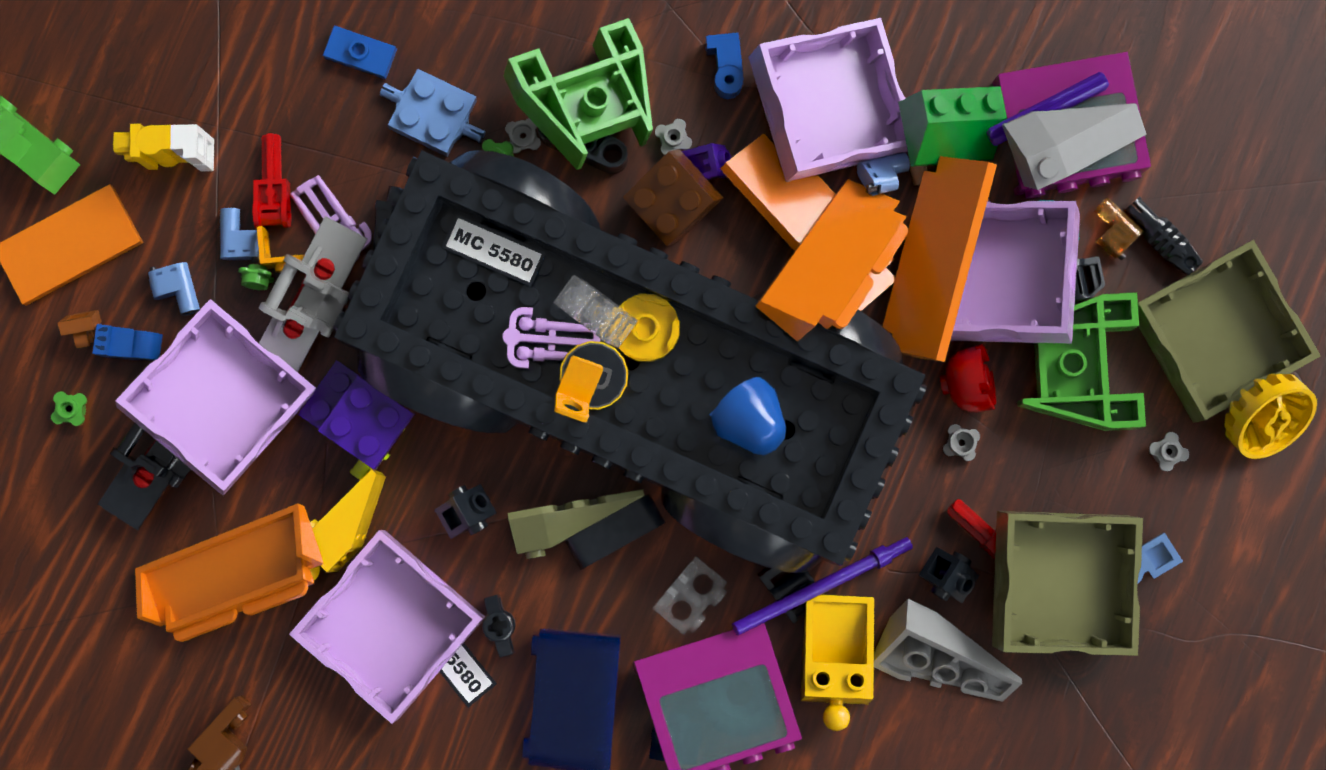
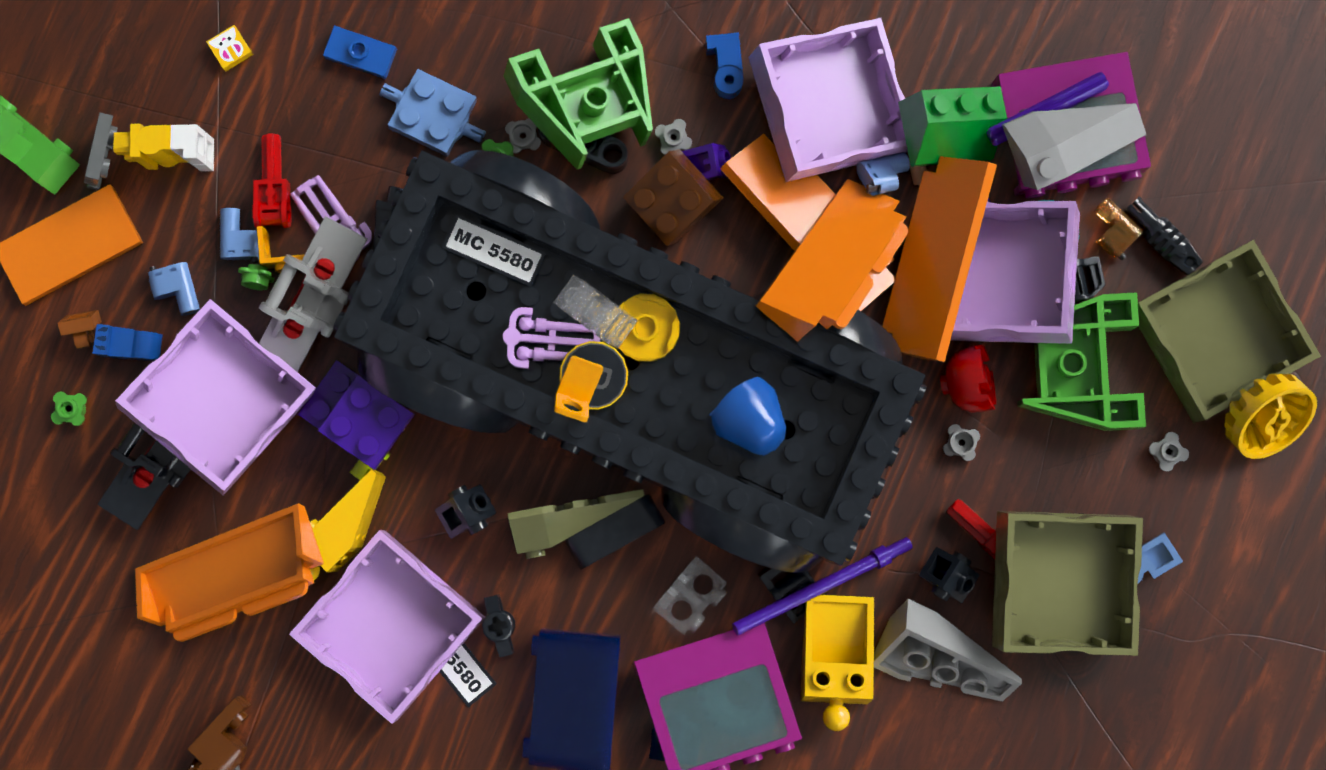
none -> dark grey plate [84,112,118,191]
none -> tile [206,25,253,72]

